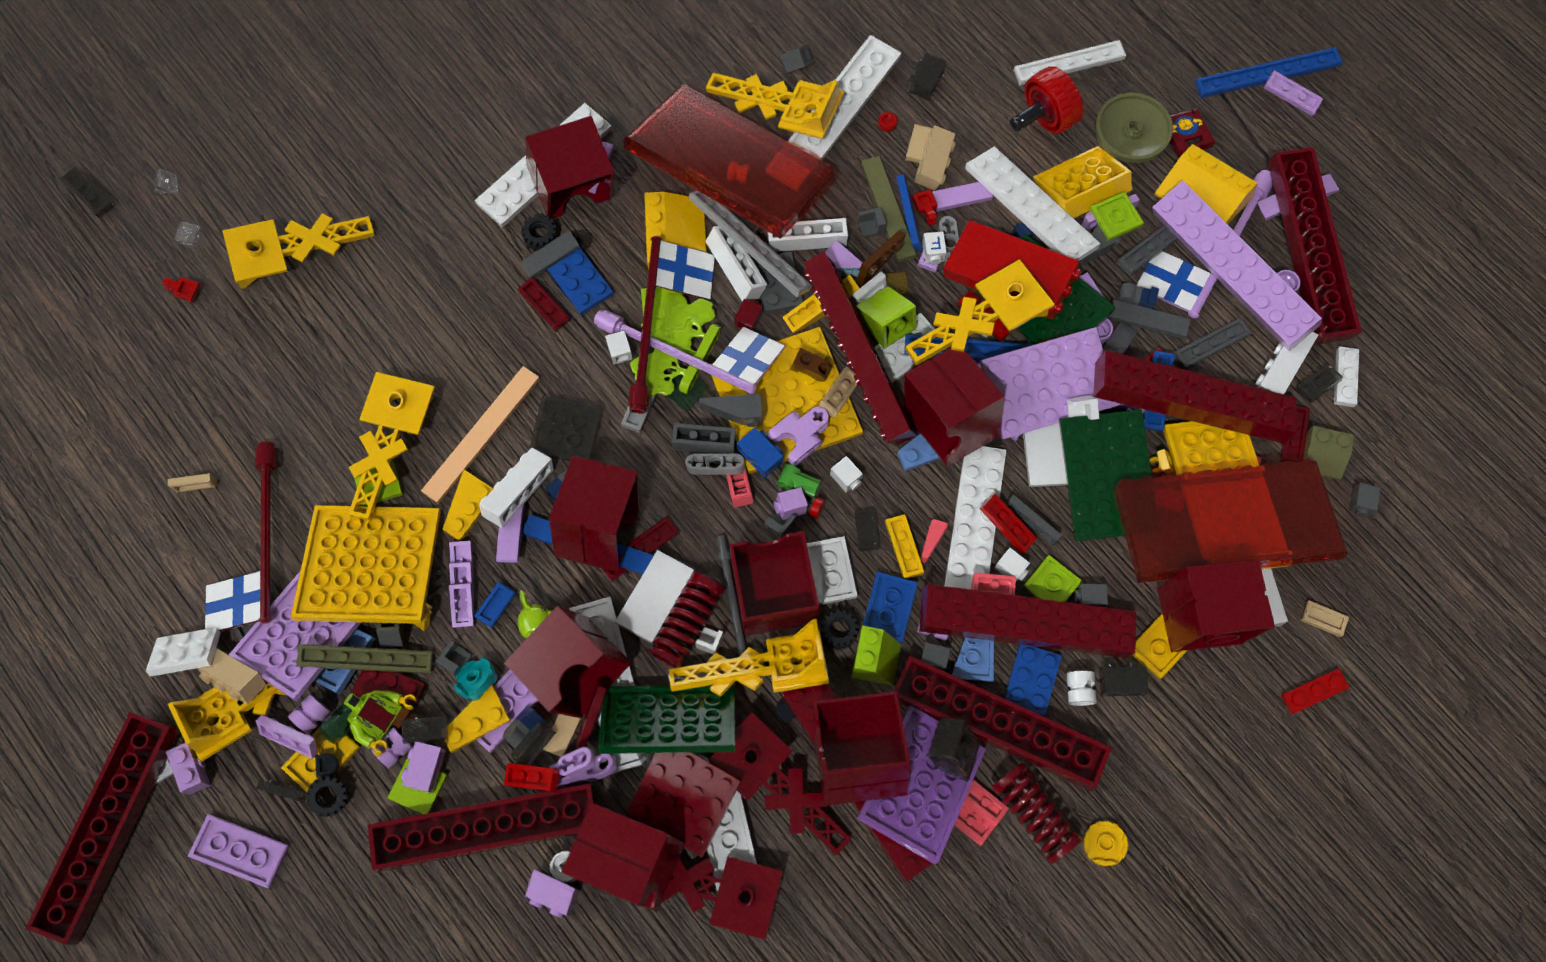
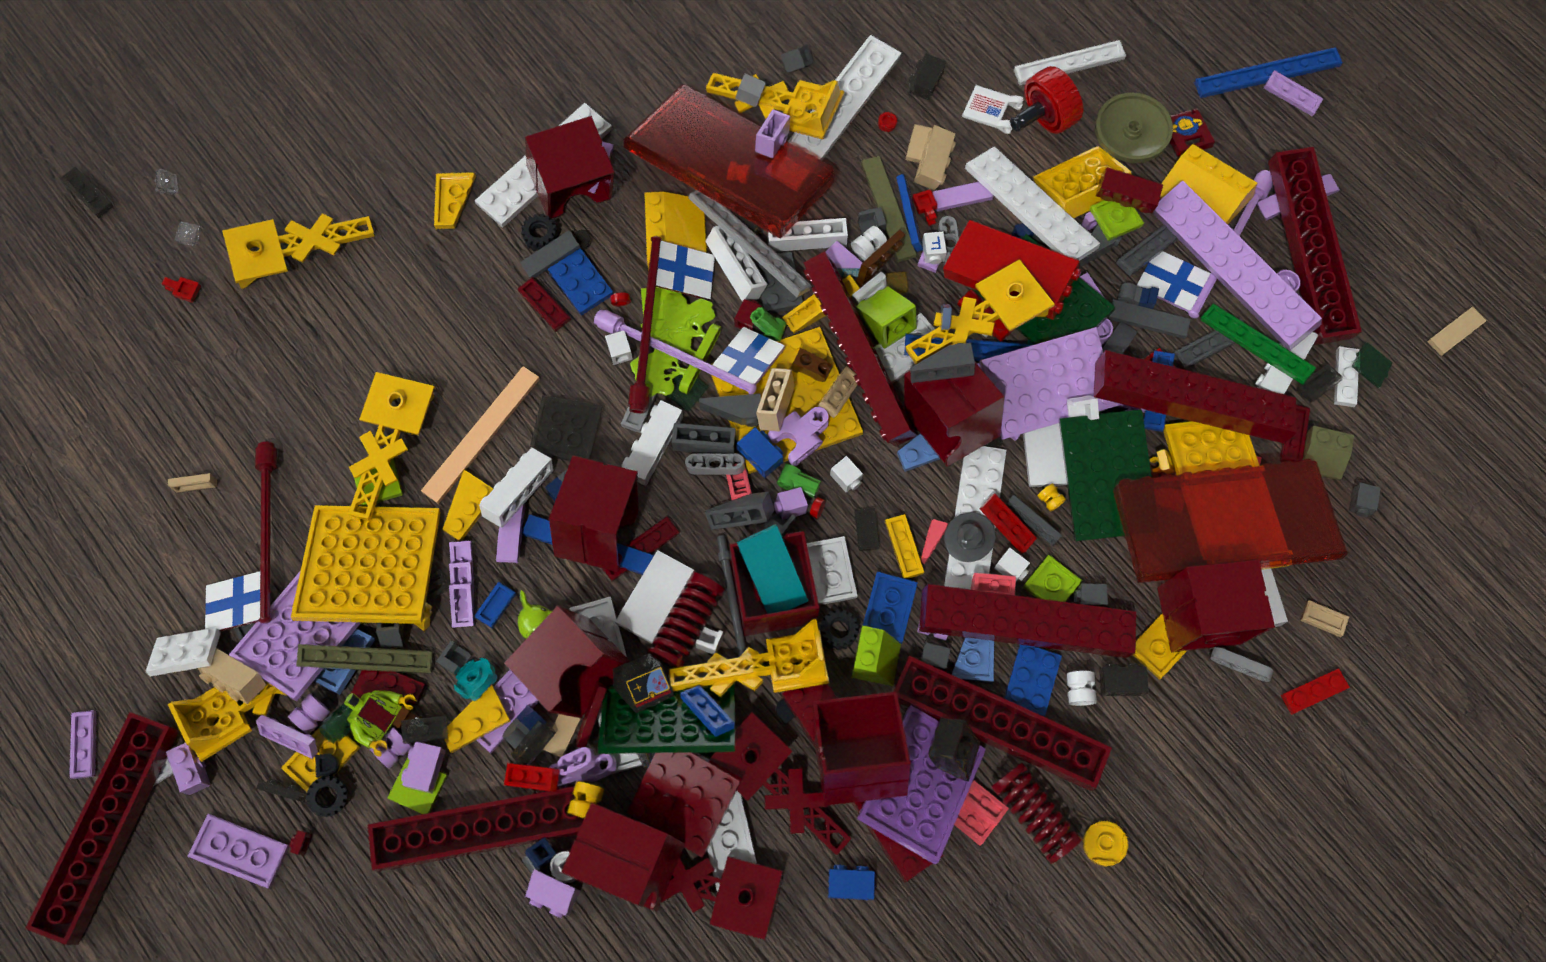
none -> lavender tile [70,710,97,779]
none -> dark red plate [290,830,312,856]
none -> yellow wing [434,173,476,229]
none -> dark blue leg [522,838,556,874]
none -> yellow wheel [567,781,604,818]
none -> red tile [610,293,631,307]
none -> slope [613,653,674,713]
none -> white brick [622,400,683,486]
none -> blue tile [681,685,735,737]
none -> dark grey slope [705,491,775,530]
none -> light grey panel [735,74,765,107]
none -> teal tile [736,524,808,614]
none -> bright green piece [750,307,787,342]
none -> lavender brick [755,109,790,158]
none -> tan brick [756,368,795,431]
none -> blue brick [828,865,875,900]
none -> white wheel [851,226,887,262]
none -> dark grey slope [910,343,975,383]
none -> sand blue tile [941,304,952,330]
none -> dark grey hat [944,512,996,562]
none -> white flag [962,85,1023,134]
none -> yellow wheel [1037,483,1066,512]
none -> dark red brick [1096,167,1163,213]
none -> green tile [1200,304,1316,385]
none -> light grey beam [1210,647,1273,682]
none -> clear green piece [1351,341,1392,388]
none -> tan tile [1428,306,1486,356]

